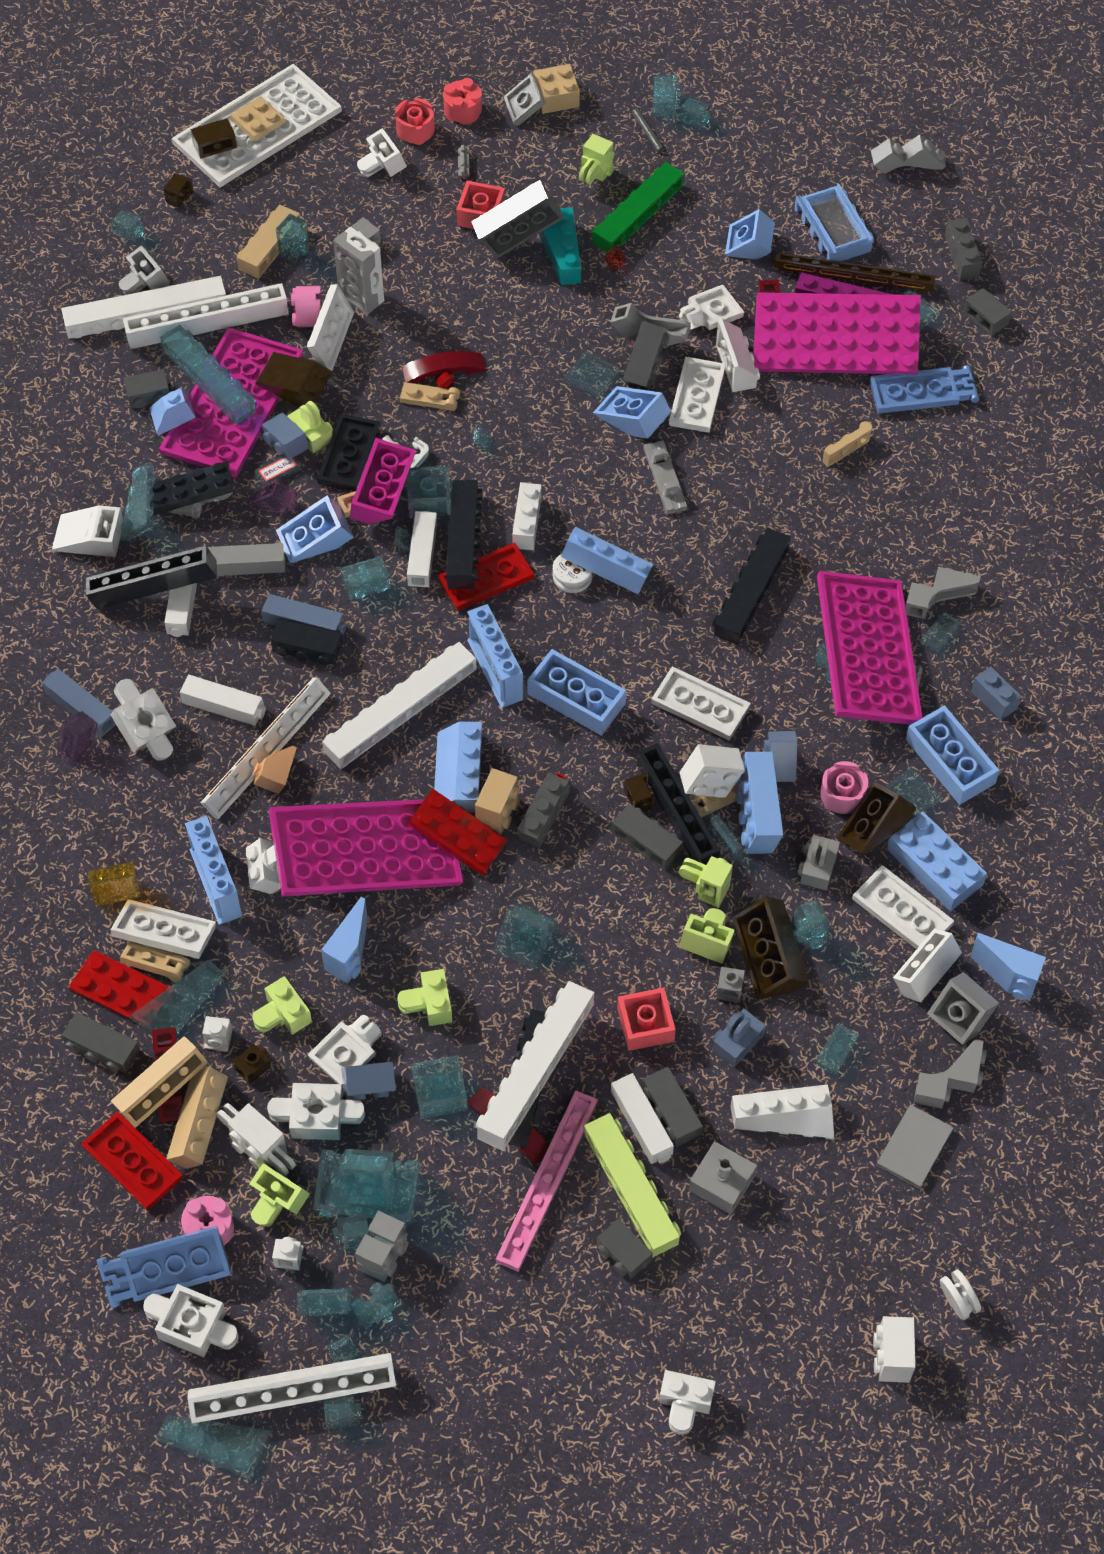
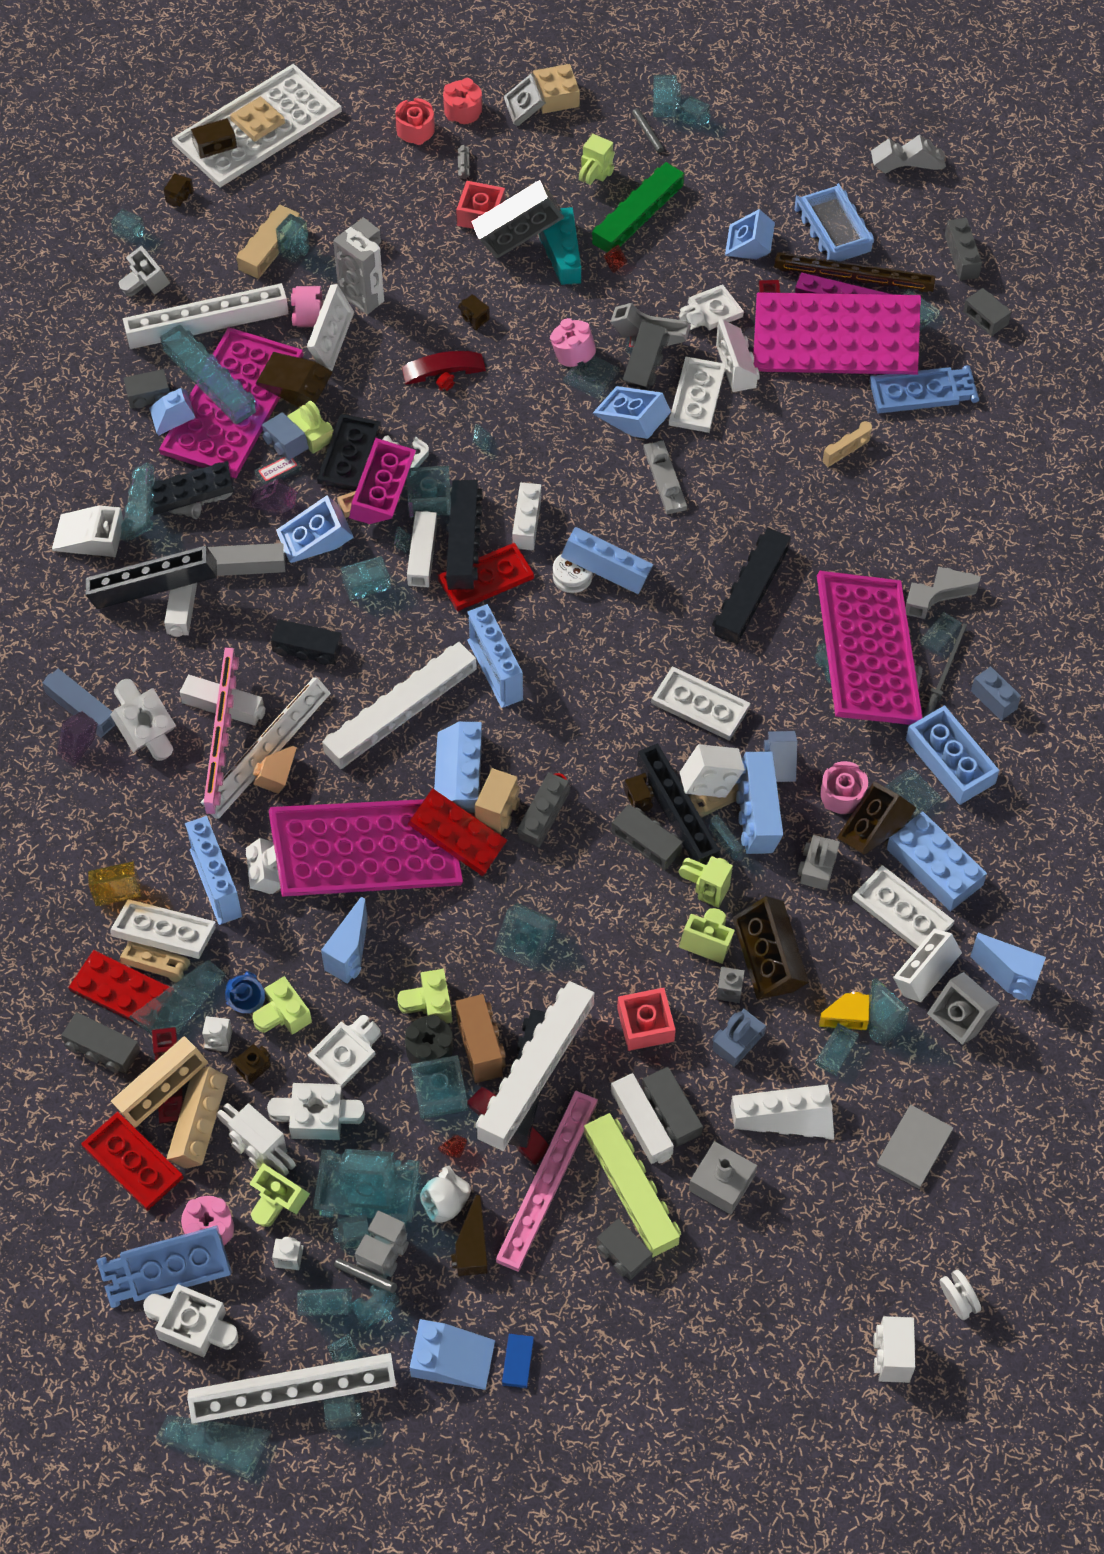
white brick [61,276,226,339] -> none
sand blue brick [262,594,346,635] -> none
sand blue brick [341,1062,396,1100] -> none
white brick [357,128,407,178] -> none
tan plate [400,382,461,411] -> none
light blue brick [527,649,626,736] -> none
white brick [659,1370,715,1435] -> none
clear light blue brick [793,898,830,950] -> none
light grey arch [914,1040,987,1109] -> none
none -> bright pink plate [204,648,239,814]
none -> blue helmet [225,971,265,1013]
none -> dark grey bar [334,1258,397,1293]
none -> pearl dark grey brick [405,1015,453,1071]
none -> light blue slope [410,1319,495,1390]
none -> white piece [420,1166,471,1223]
none -> clear red slope [438,1134,467,1158]
none -> dark brown slope [451,1195,488,1276]
none -> medium nougat brick [455,994,506,1083]
none -> dark brown brick [458,294,490,331]
none -> blue tile [502,1334,534,1388]
none -> bright pink brick [550,318,596,367]
none -> yellow slope [819,992,869,1030]
none -> clear light blue slope [868,978,910,1047]
none -> dark grey sword [922,623,967,718]

